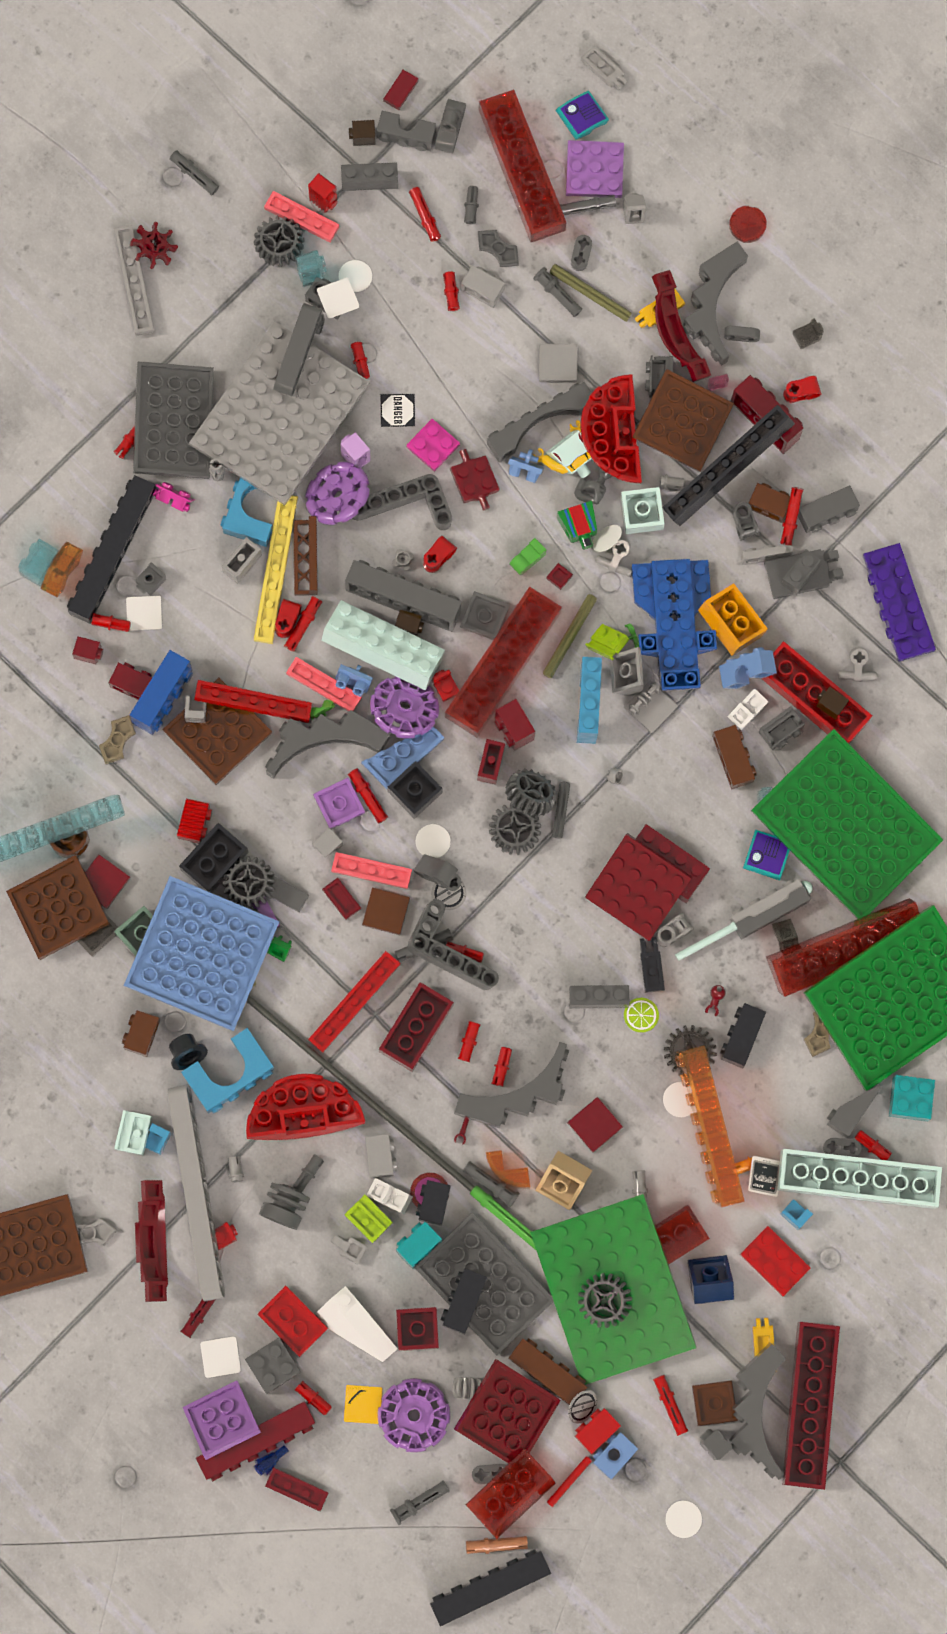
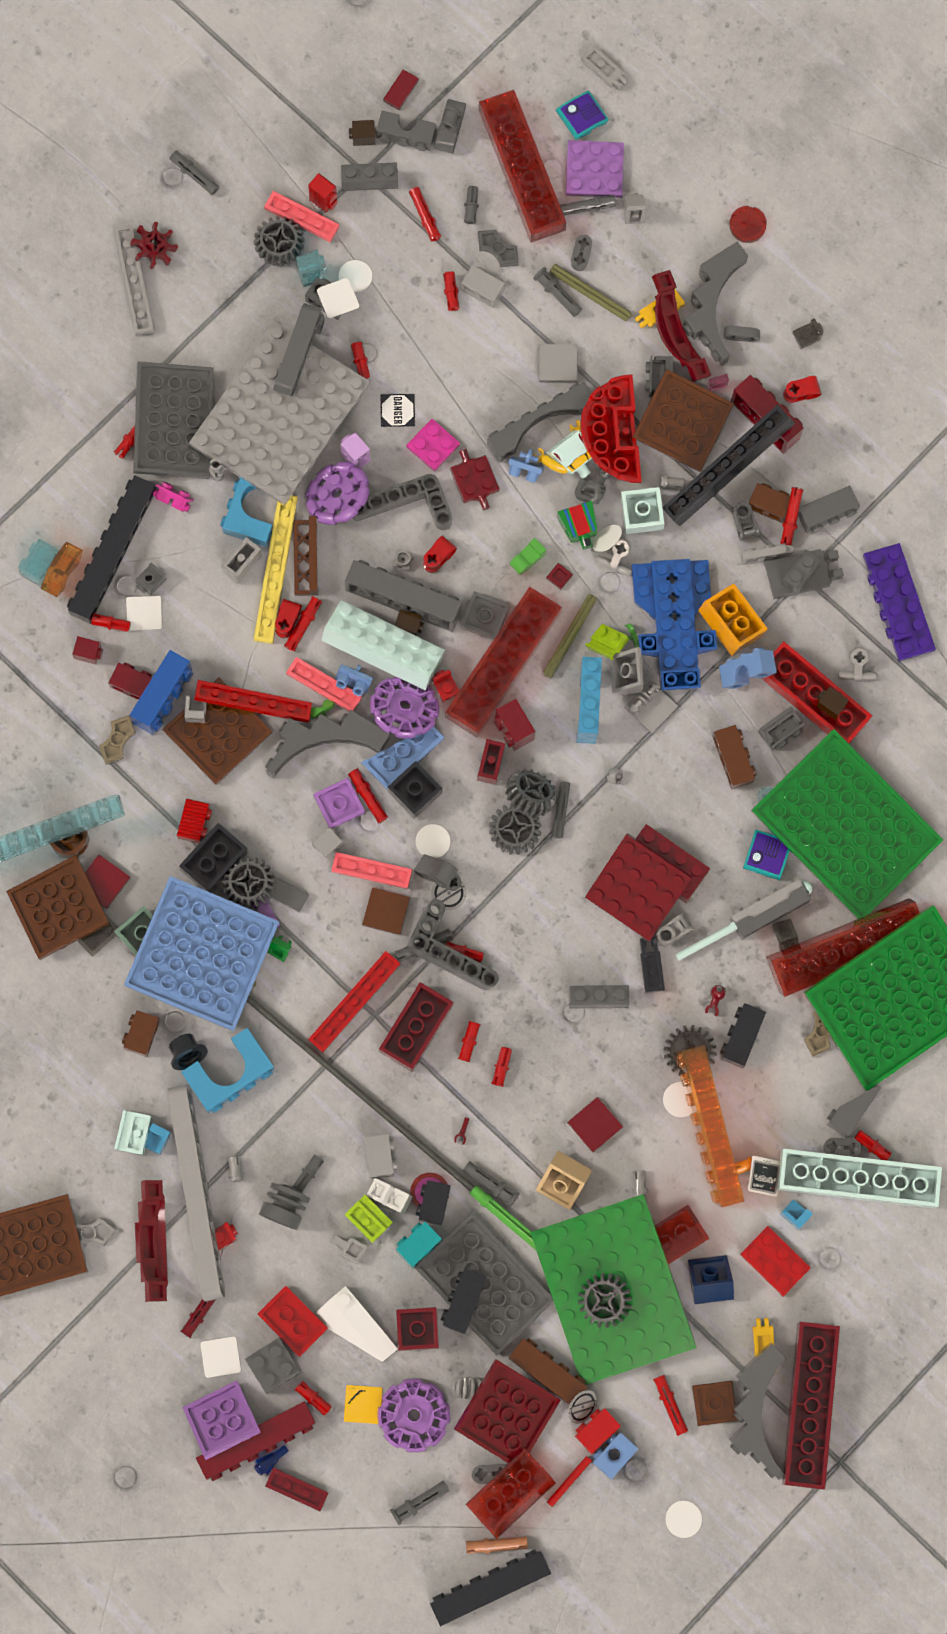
red brick [246,1074,365,1140] -> none
dark red tile [322,877,361,920] -> none
dark grey arch [454,1042,569,1129] -> none
clear orange brick [485,1150,530,1189] -> none
lime sticker [624,998,659,1033] -> none
dark grey brick [700,1429,732,1460] -> none
white slope [728,689,769,730] -> none
teal brick [889,1075,935,1122] -> none

